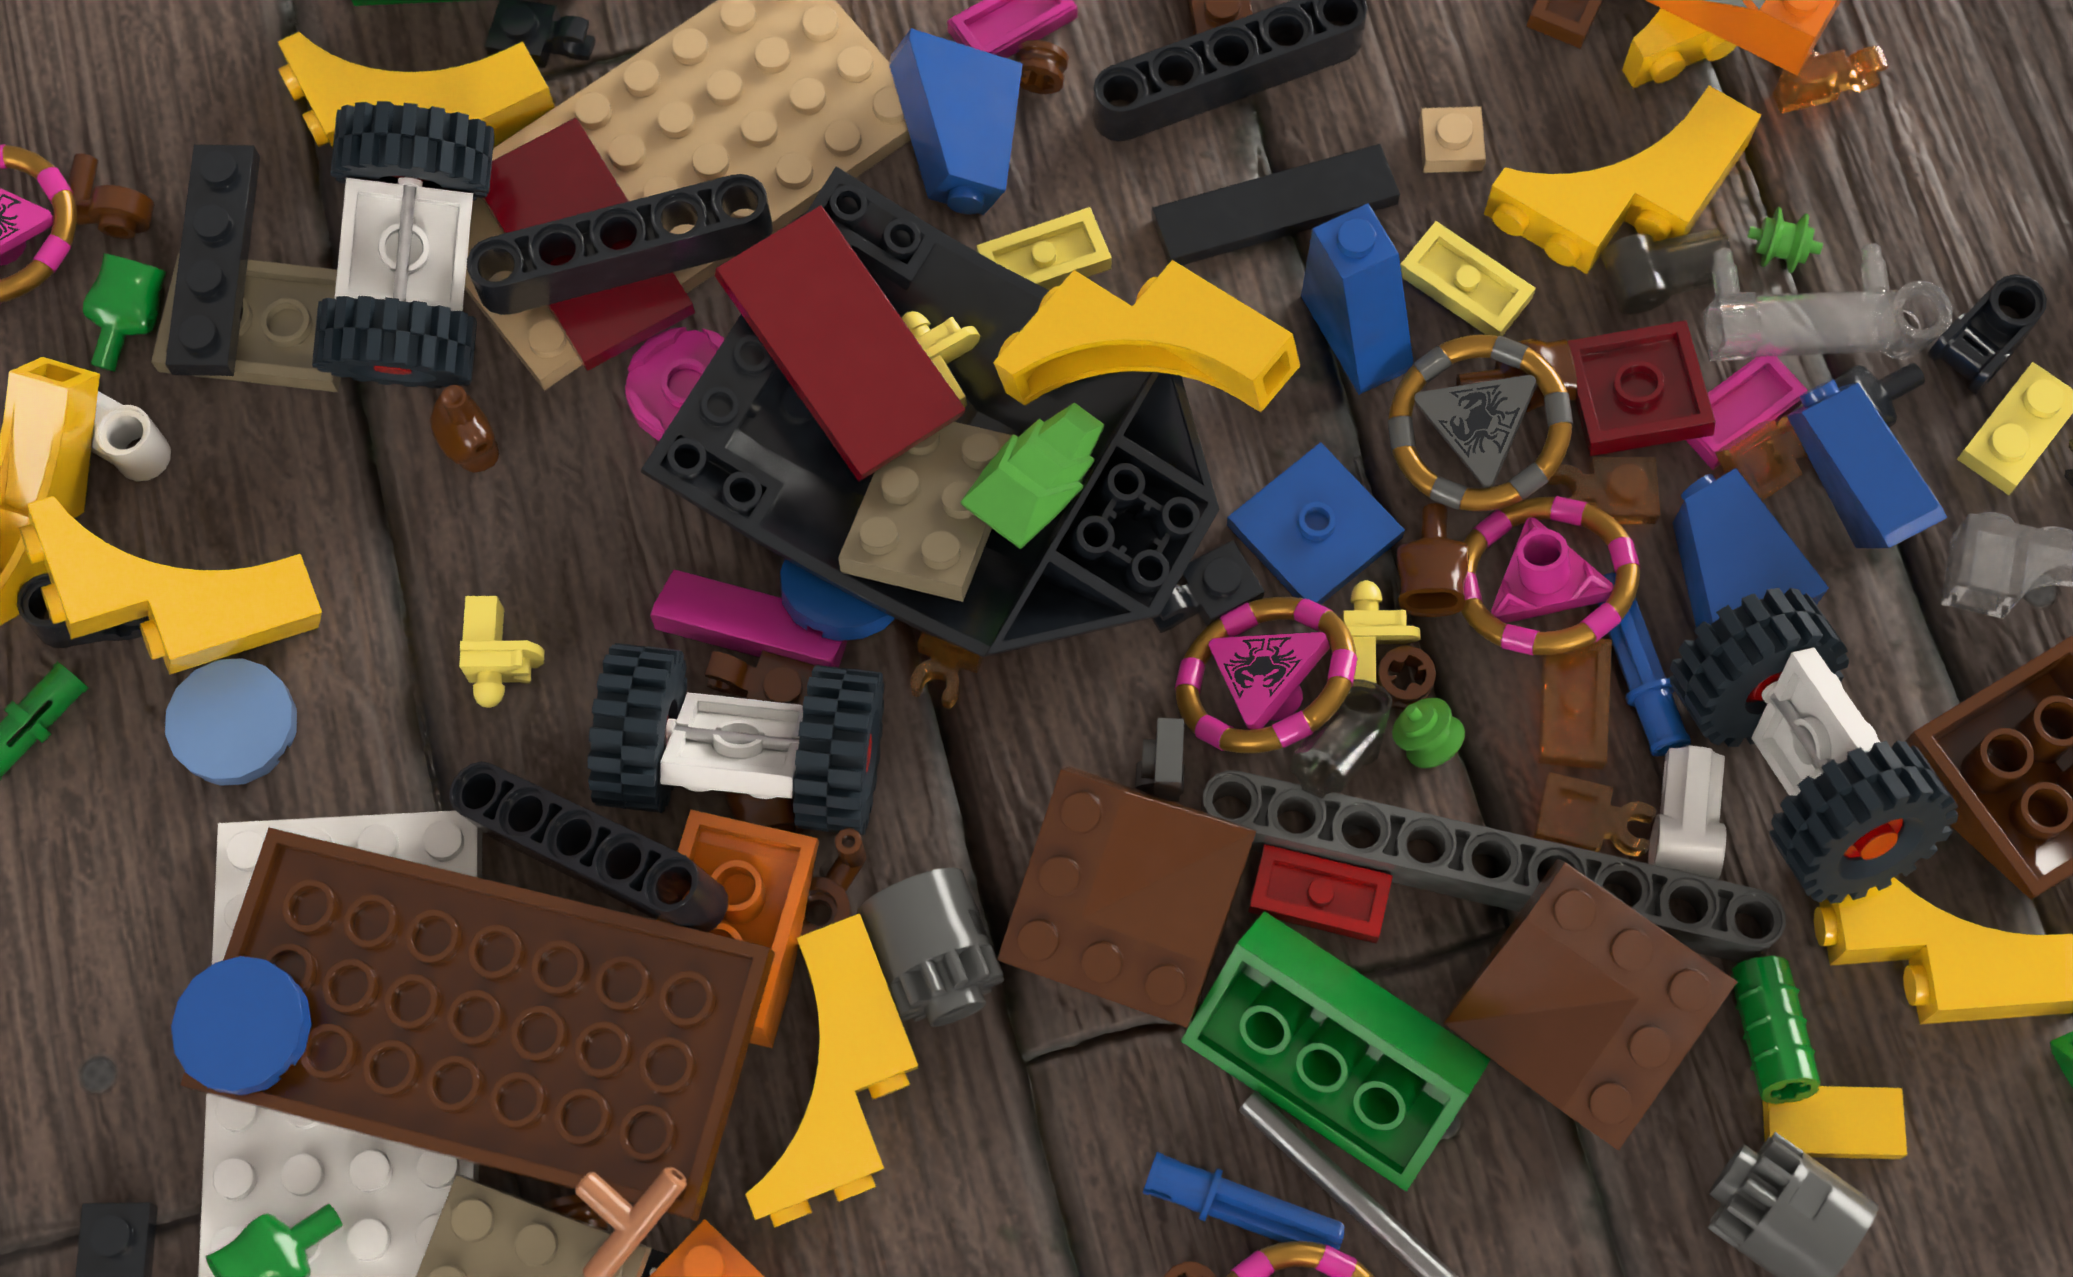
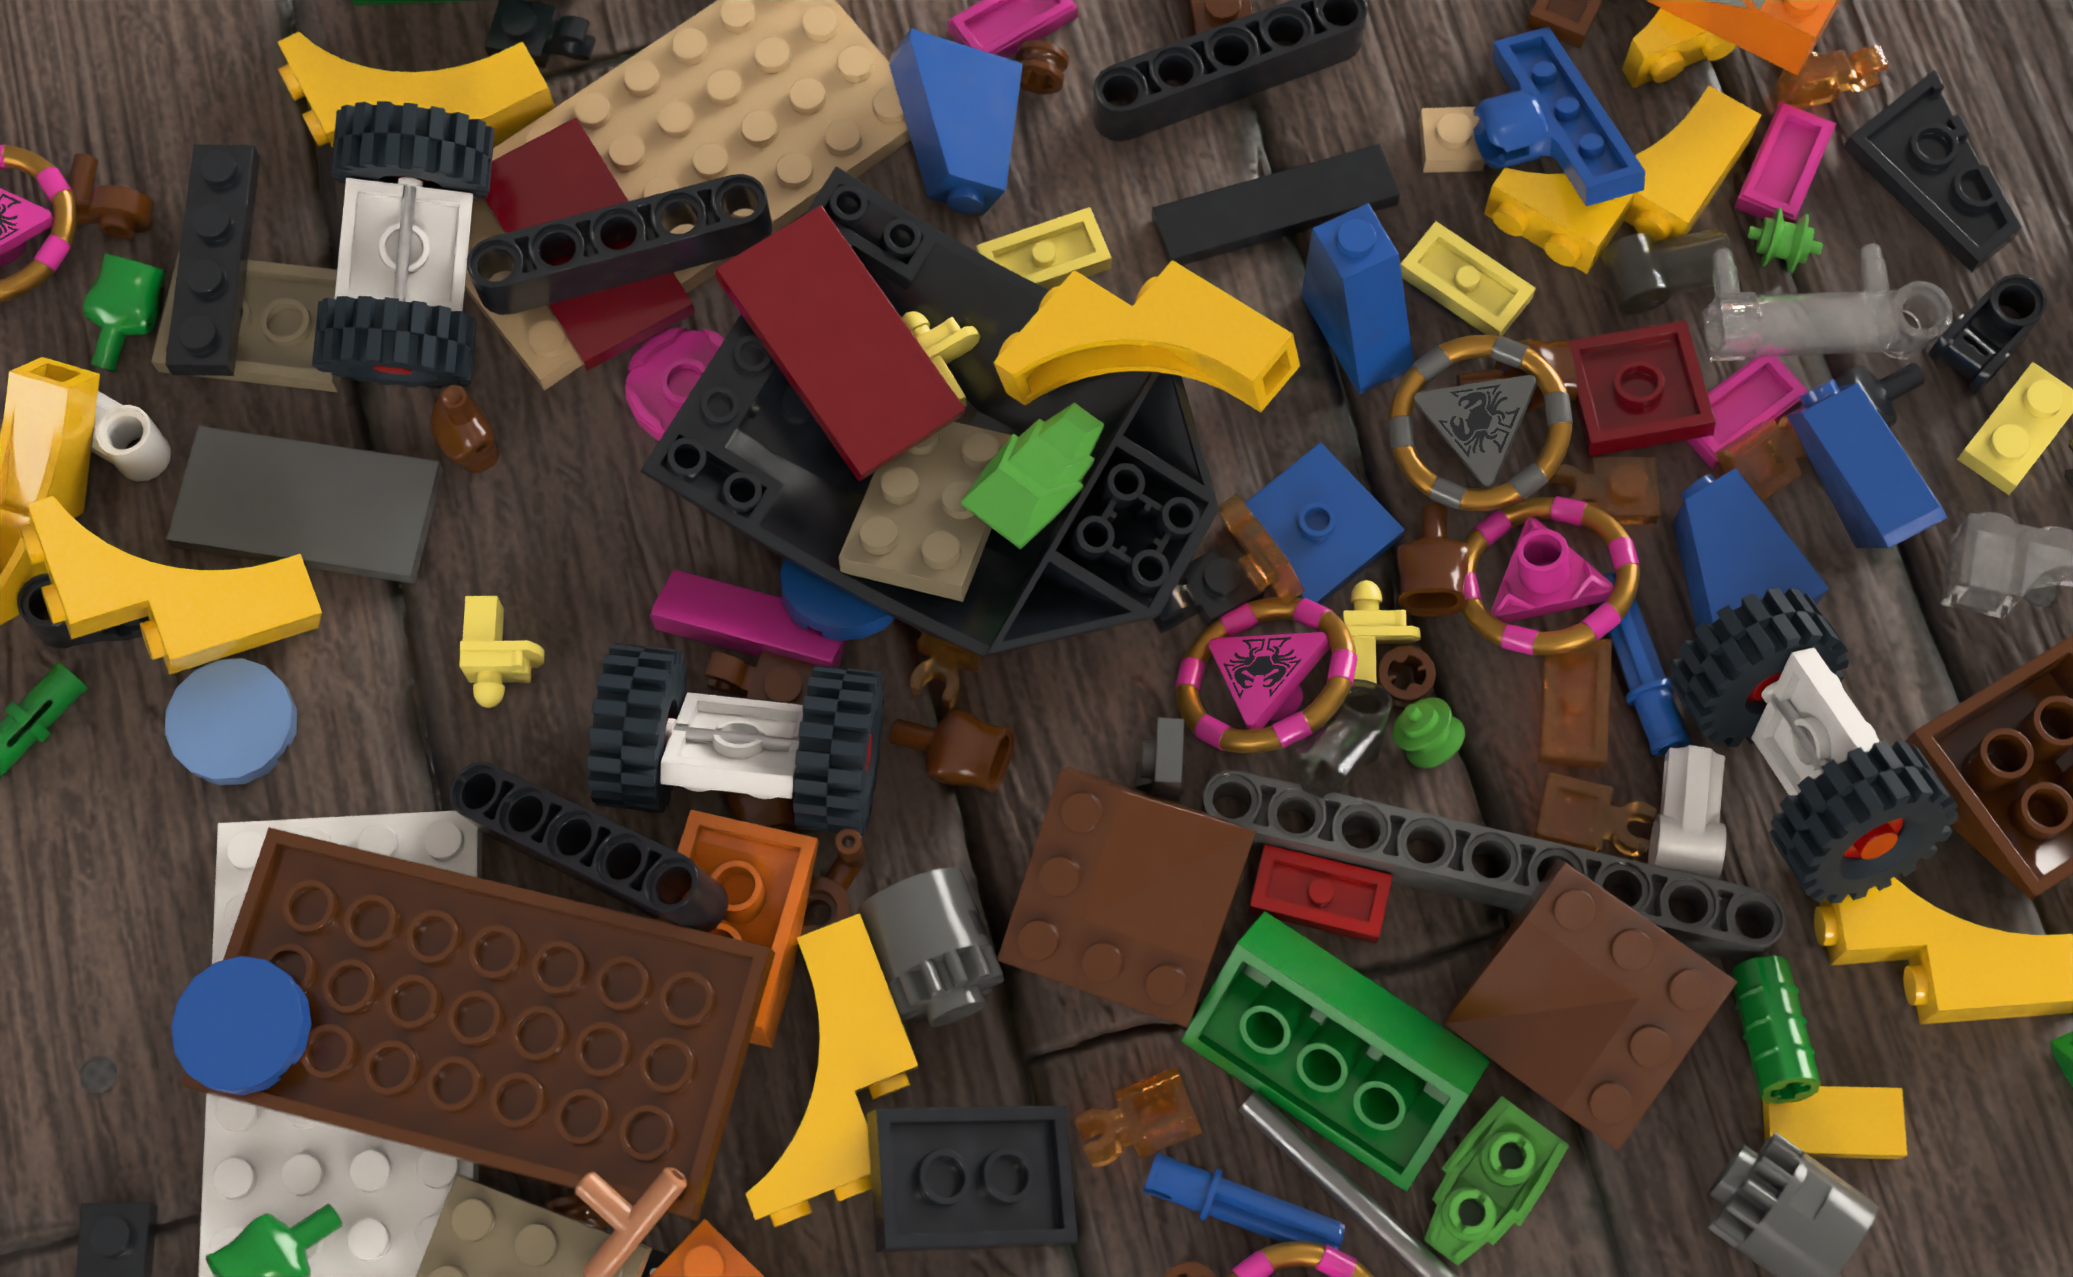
none -> dark grey tile [166,426,443,584]
none -> black plate [867,1106,1078,1253]
none -> reddish brown piece [890,709,1015,793]
none -> clear orange plate [1074,1067,1203,1167]
none -> clear orange plate [1218,493,1305,605]
none -> bright green connector [1424,1096,1569,1266]
none -> blue plate [1473,26,1645,206]
none -> dark pink tile [1733,101,1836,223]
none -> black wing [1844,70,2022,273]

